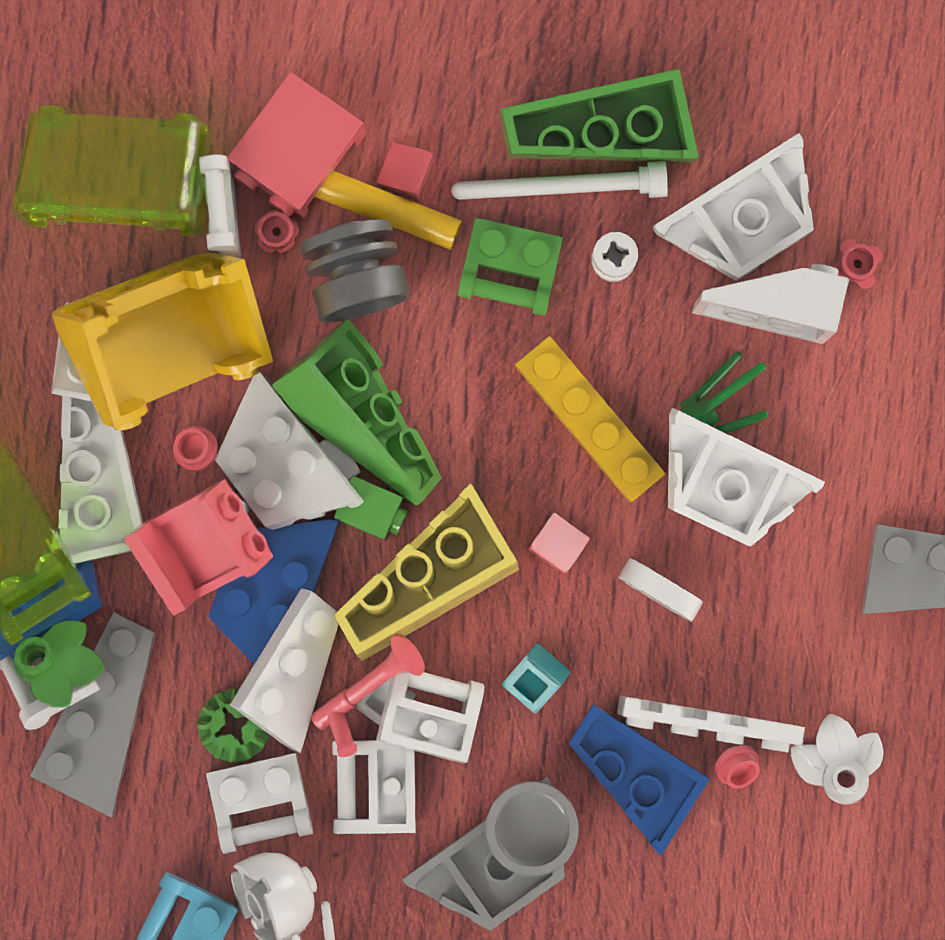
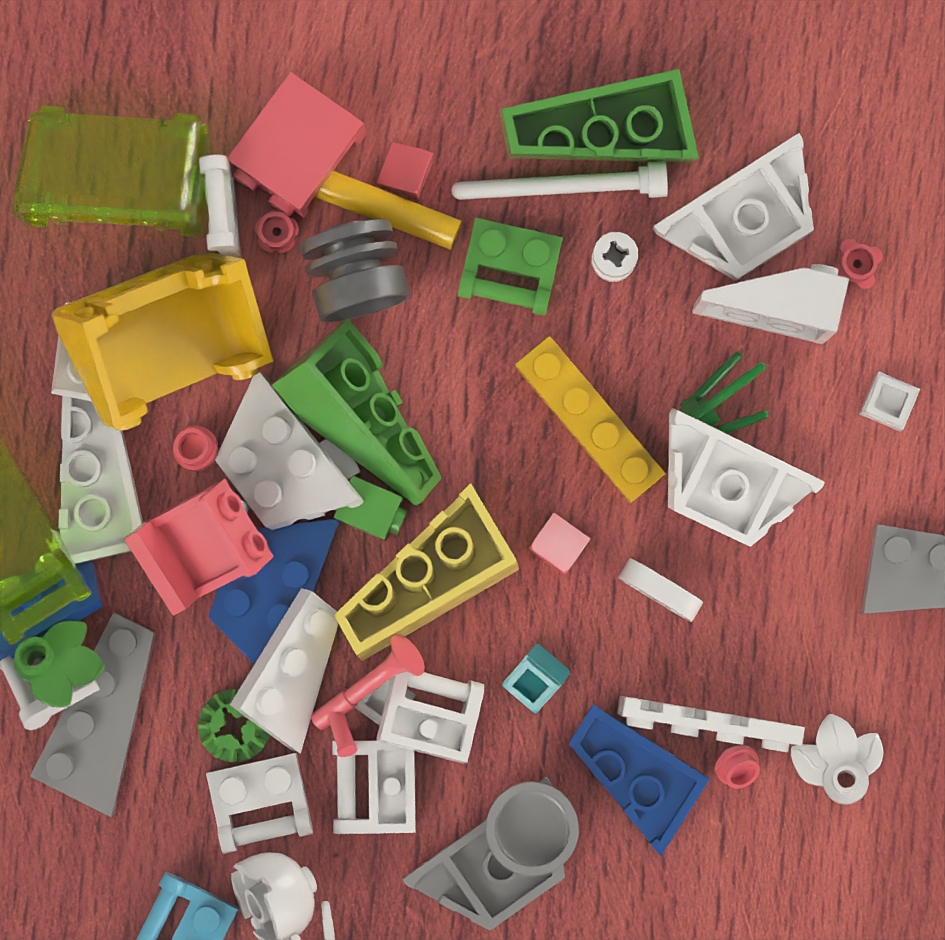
none -> white tile [859,371,920,432]

